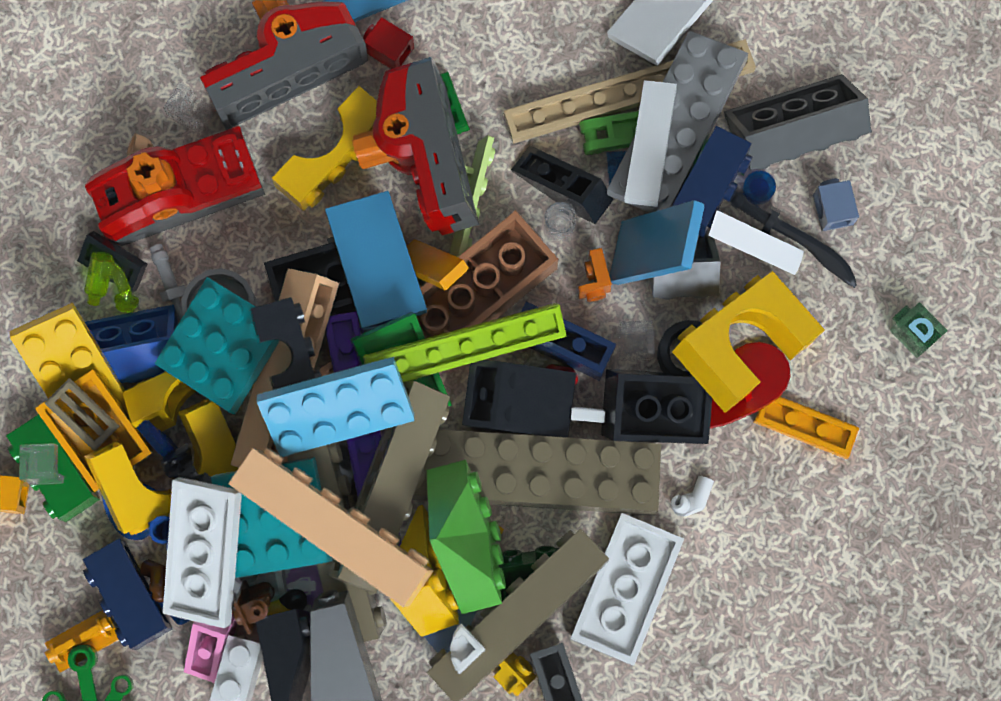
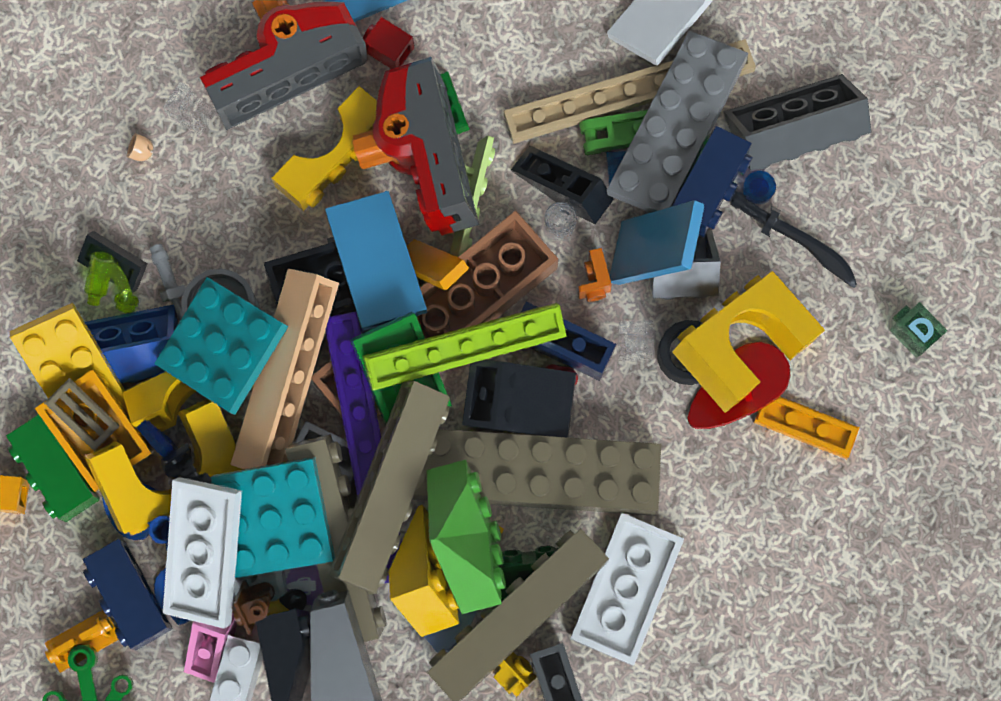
clear panel [19,443,64,485] -> none
red piece [85,126,265,247] -> none
reddish brown arm [140,559,166,602] -> none
light nougat brick [229,448,434,607] -> none
black arch [249,297,322,390] -> none
medium azure piece [257,357,415,457] -> none
white tile [450,623,486,674] -> none
white tile [571,407,605,423] -> none
black slope [601,369,712,444] -> none
white tile [624,80,677,207] -> none
white arm [671,476,714,516] -> none
white sticker [709,211,804,275] -> none
sand blue brick [813,178,859,231] -> none

